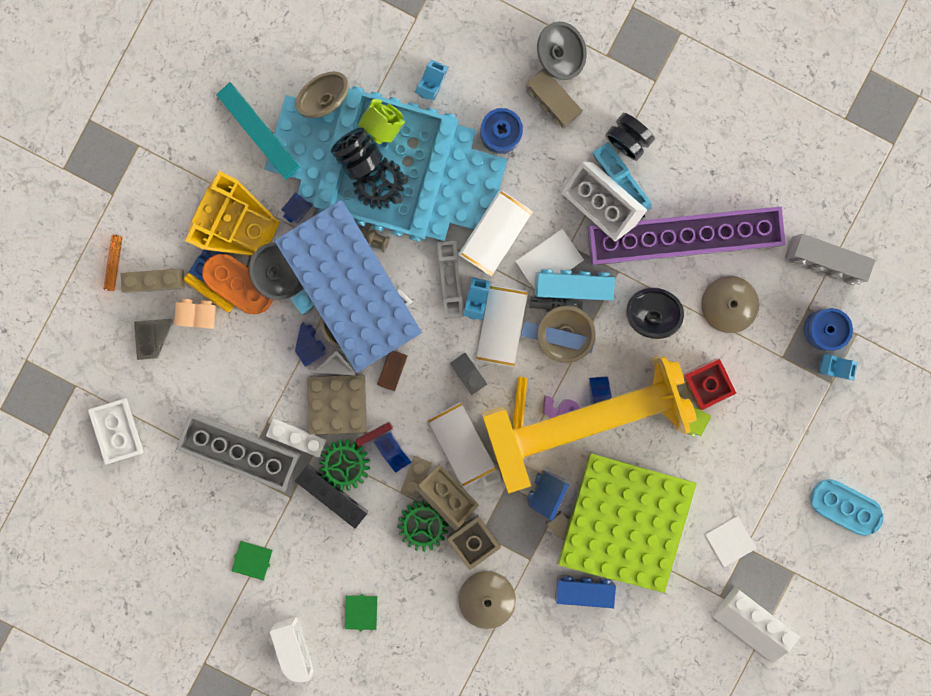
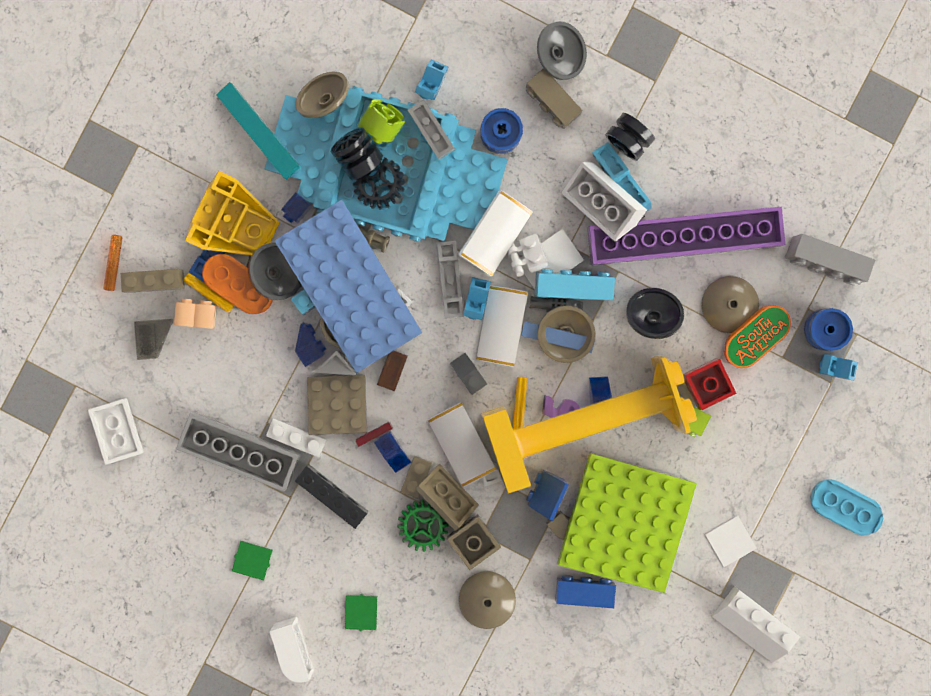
green gear [319,439,371,491] -> none
none -> light grey plate [408,100,456,160]
none -> white plate [507,233,549,276]
none -> tile [724,305,791,368]

